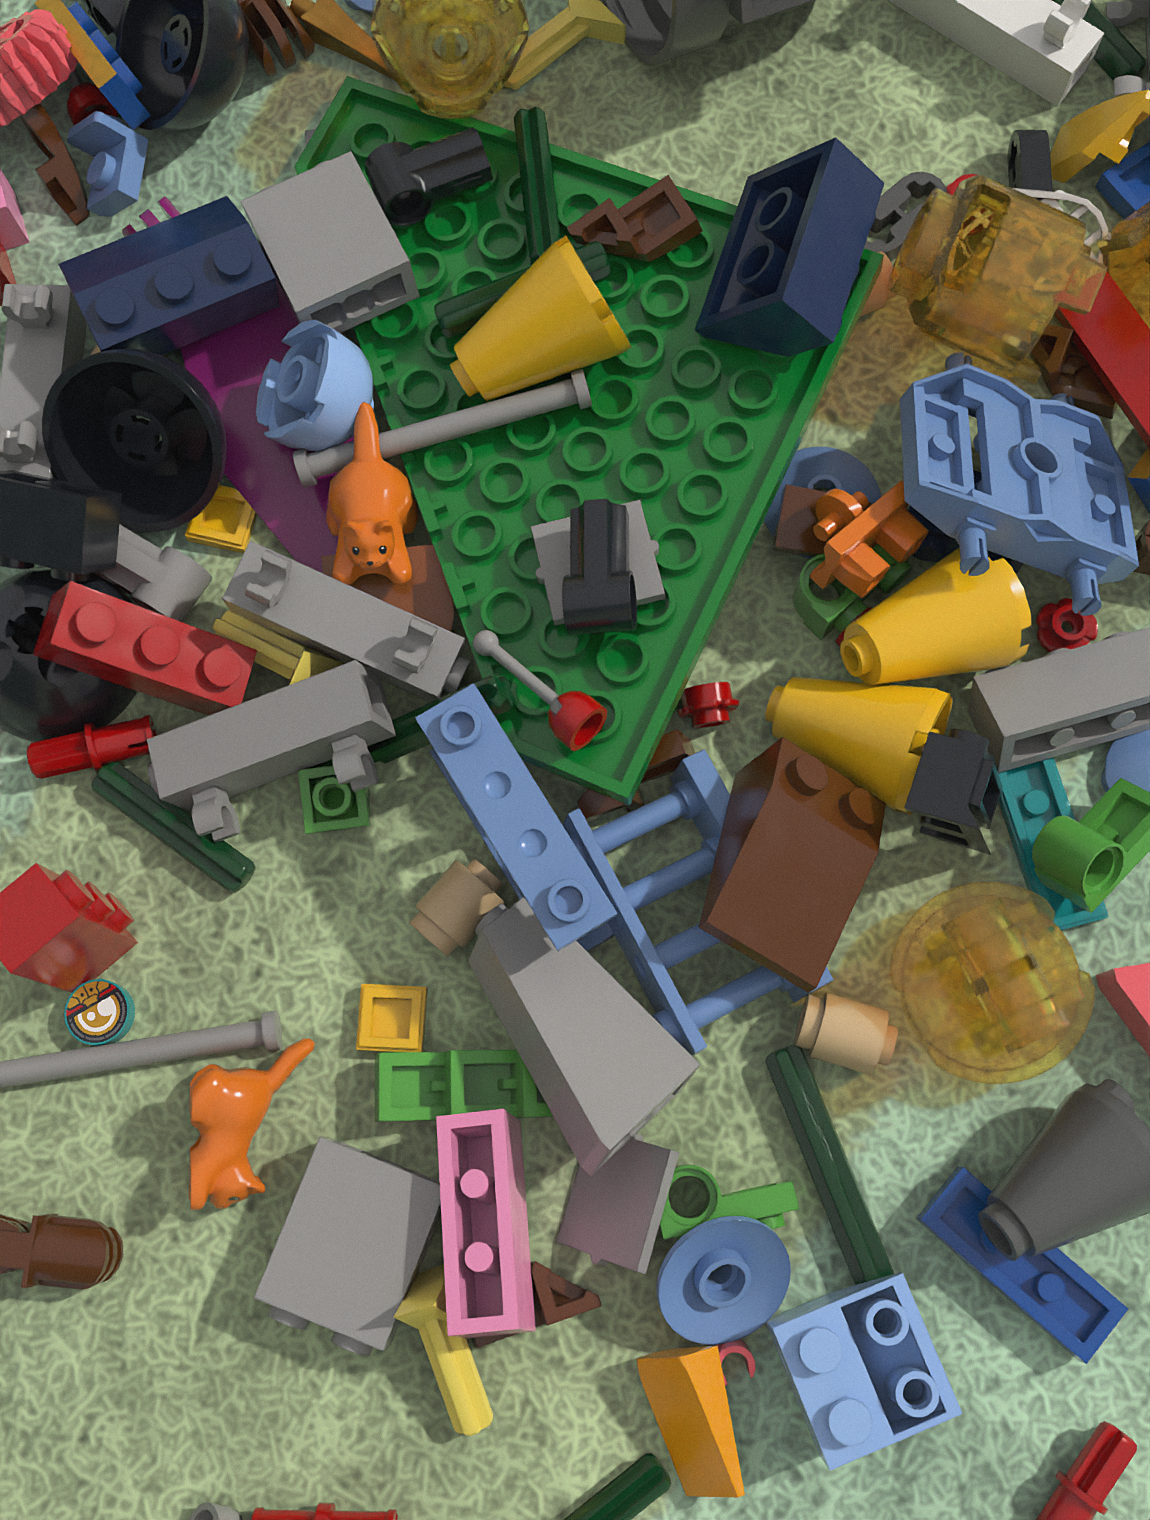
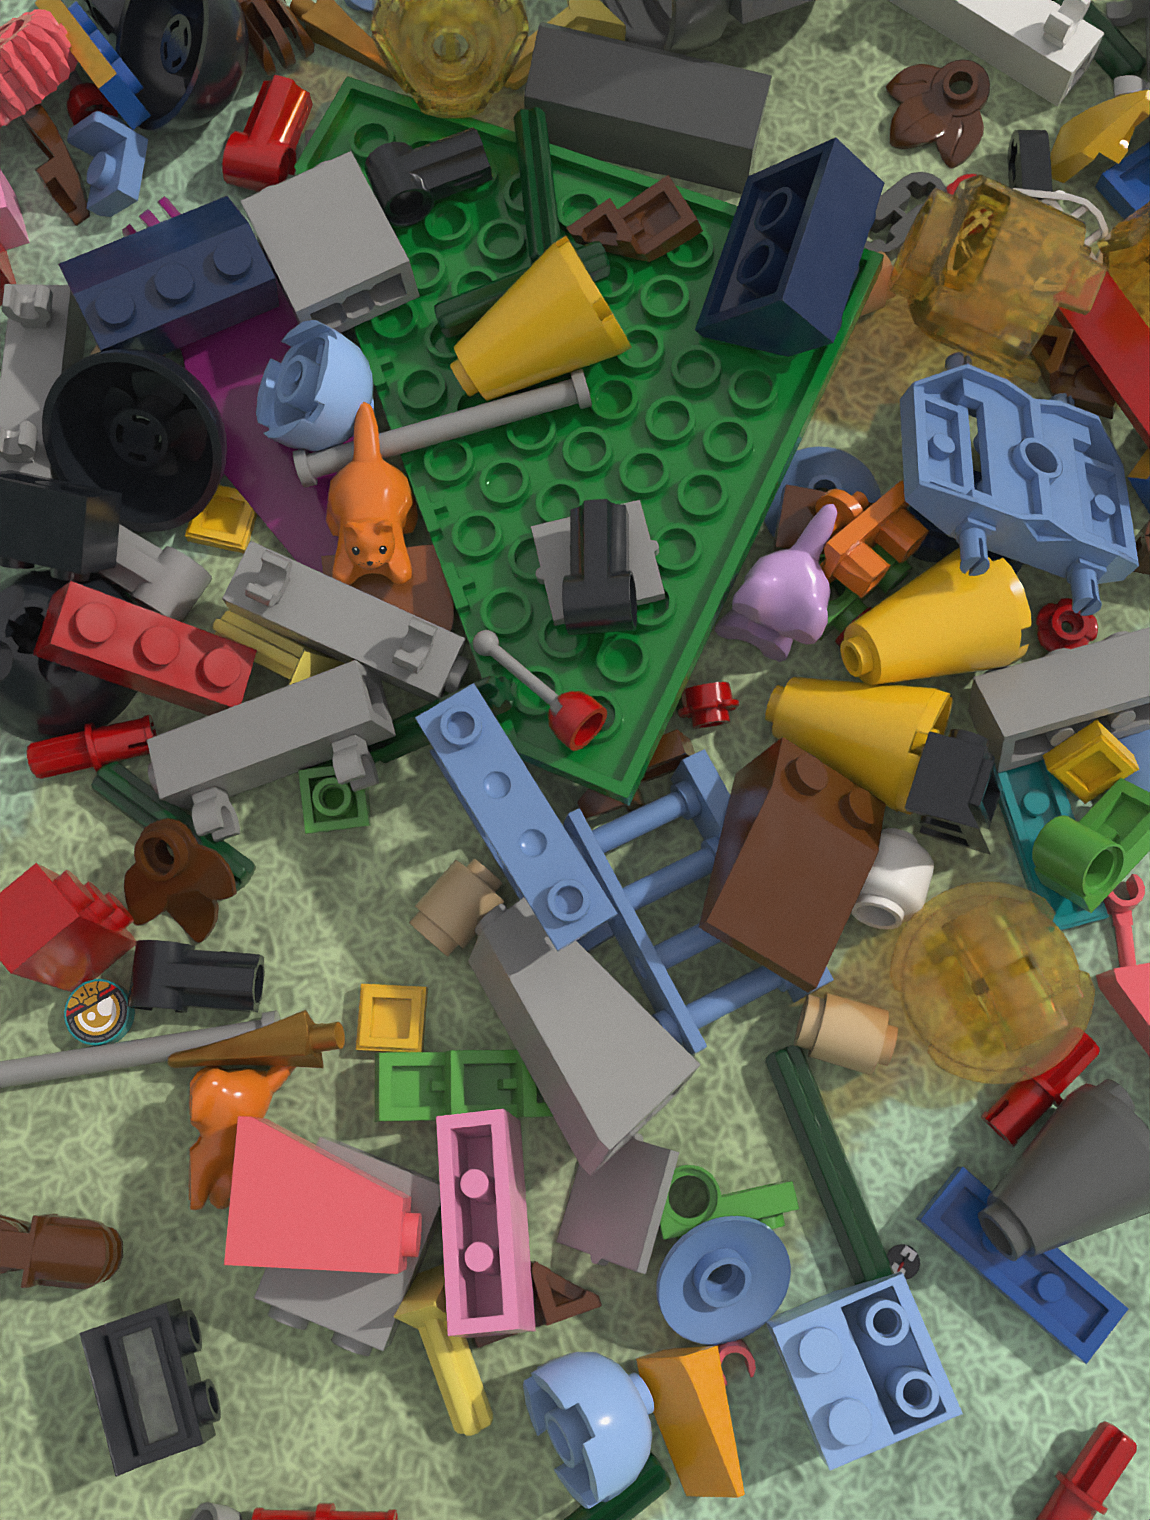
none -> black window [79,1298,221,1477]
none -> reddish brown plate [124,818,237,943]
none -> black piece [127,940,265,1013]
none -> pearl gold piece [168,1010,345,1069]
none -> red piece [222,75,313,192]
none -> coral slope [224,1116,422,1274]
none -> light blue cylinder [523,1352,654,1509]
none -> dark grey slope [524,22,772,194]
none -> lavender animal [714,504,837,662]
none -> white head [851,828,934,929]
none -> reddish brown plate [886,60,990,168]
none -> black piece [887,1244,920,1280]
none -> red axle [981,1027,1100,1148]
none -> yellow tile [1042,719,1139,804]
none -> coral hand [1103,874,1145,967]

